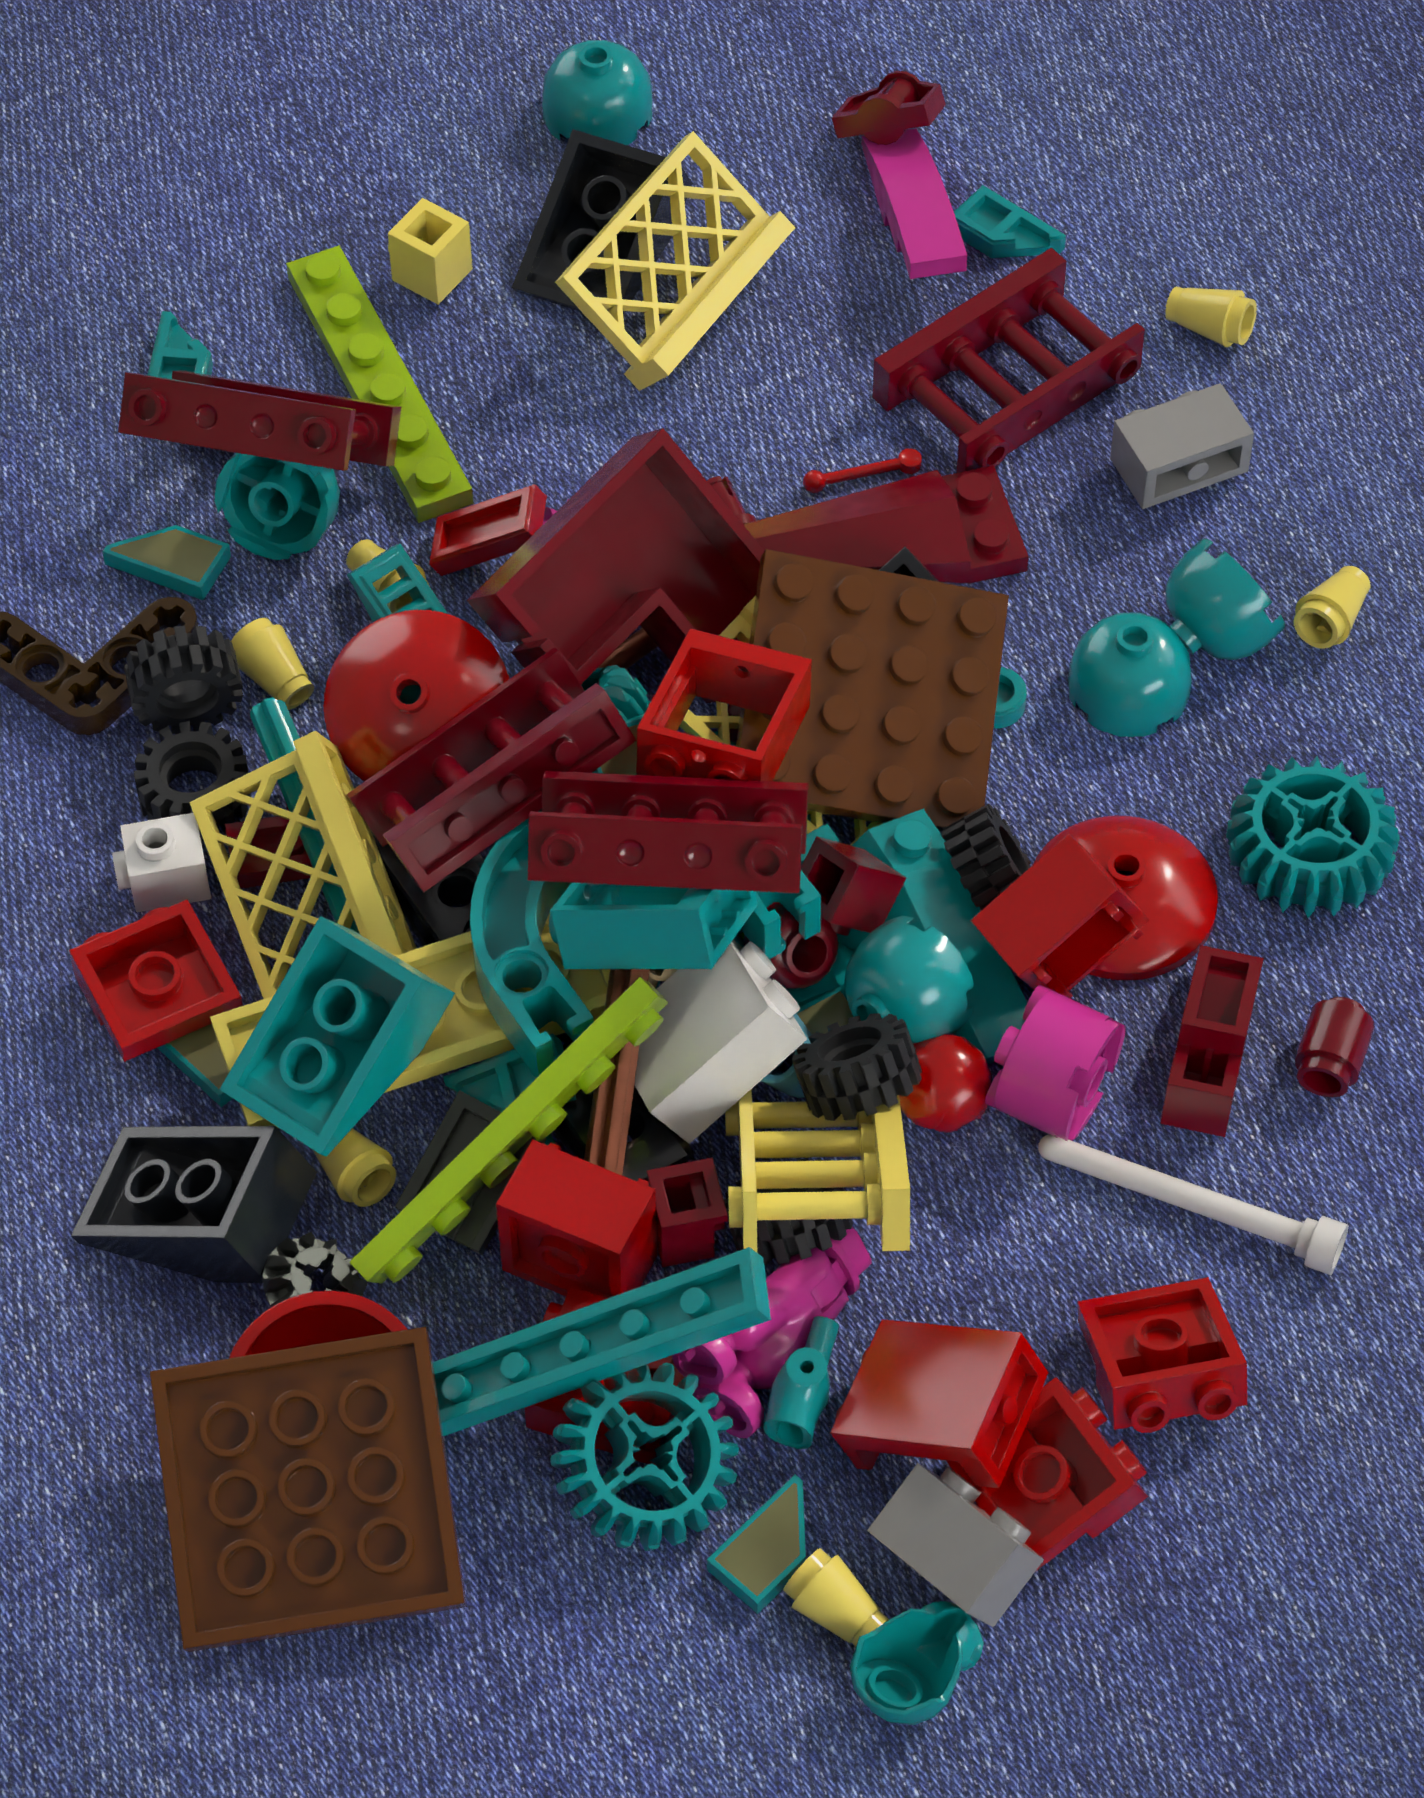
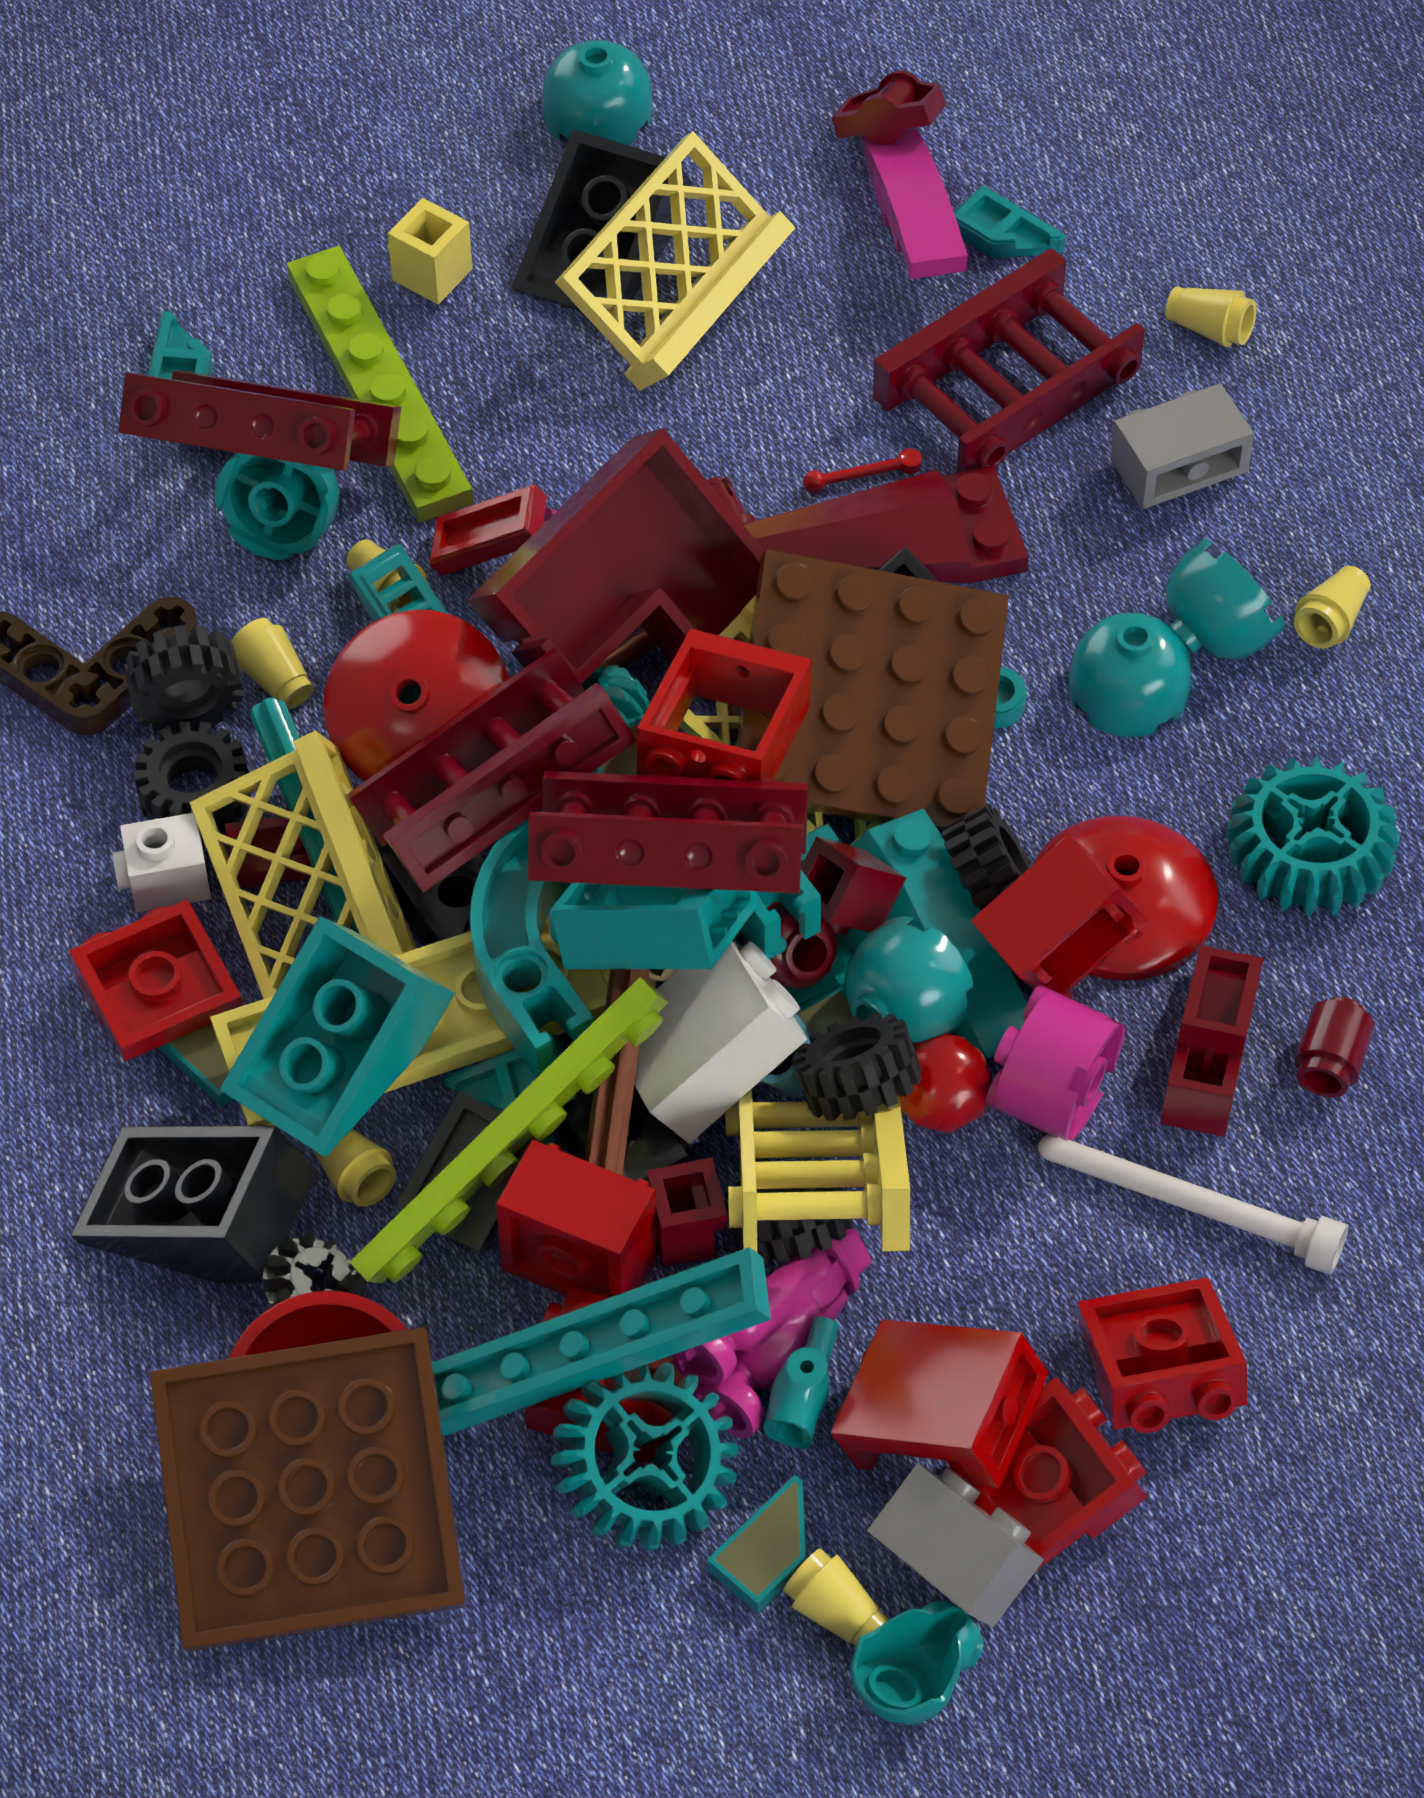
tile [102,525,231,600] -> none

